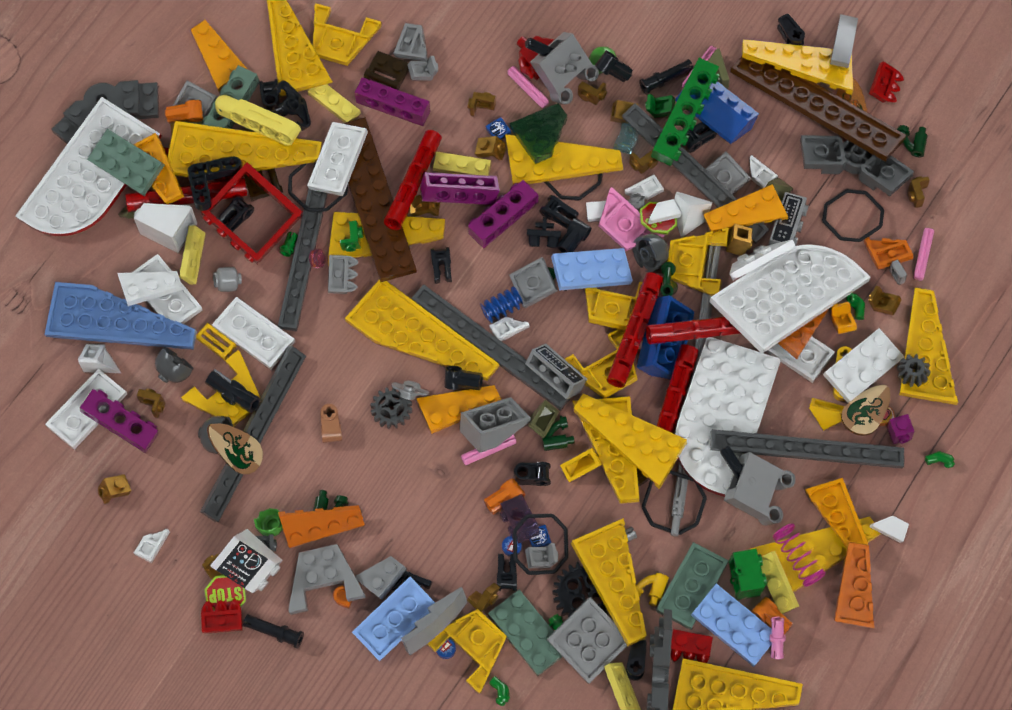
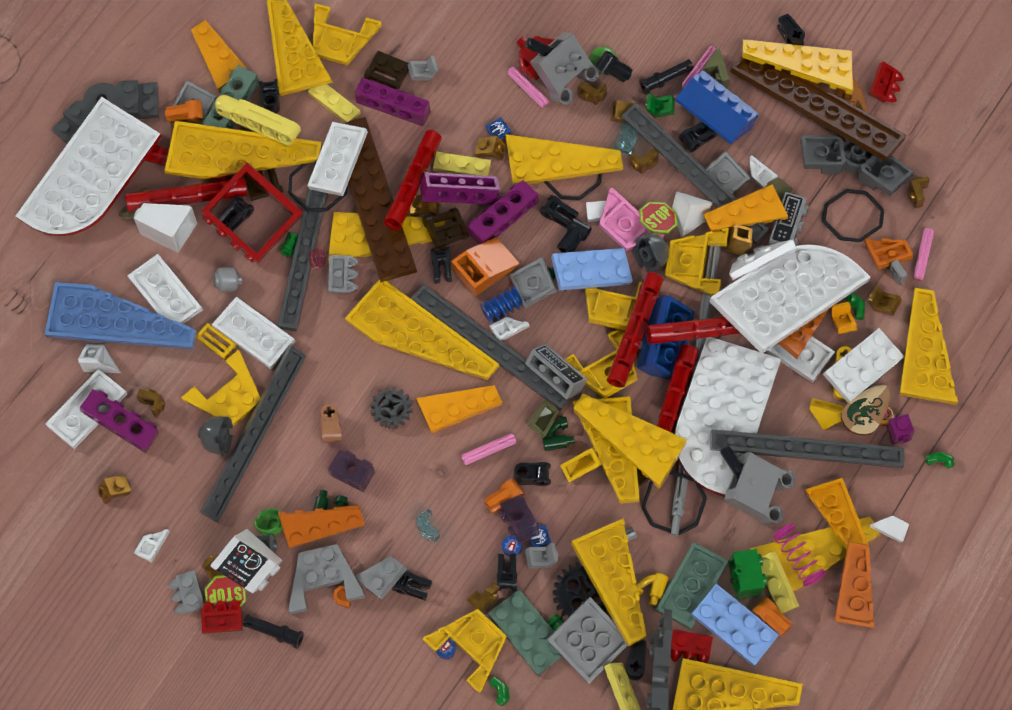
sand green plate [87,128,165,196] -> none
white wing [117,271,183,306] -> none
light orange wing [134,133,184,205] -> none
dark grey cylinder [155,347,194,383] -> none
light yellow plate [179,225,206,285] -> none
black beam [188,156,242,211] -> none
black piece [205,369,261,413] -> none
shield [207,423,263,474] -> none
black piece [271,81,311,131] -> none
green bracket [340,220,363,252] -> none
light blue plate [352,576,435,661] -> none
light grey plate [391,380,429,400] -> none
light grey wing [393,23,428,62] -> none
light grey slope [401,587,468,655] -> none
black piece [444,366,483,390] -> none
light grey slope [460,397,531,453] -> none
pearl gold bracket [467,92,496,116] -> none
clear green plate [510,103,567,164] -> none
black piece [513,513,569,575] -> none
black hips [527,217,561,248] -> none
white tile [625,175,664,200] -> none
light grey plate [628,193,645,209] -> none
white tile [648,199,682,224] -> none
green brick [651,57,720,166] -> none
dark green plant [660,262,678,296] -> none
bright pink pin [770,617,786,659] -> none
light grey slope [830,14,858,68] -> none
dark green plant [897,125,928,158] -> none
dark grey gear [897,354,931,388] -> none
none -> light grey plate [167,570,204,615]
none -> clear purple brick [328,449,375,492]
none -> clear light blue bracket [416,508,440,543]
none -> dark brown plate [422,207,470,249]
none -> orange slope [451,237,520,297]

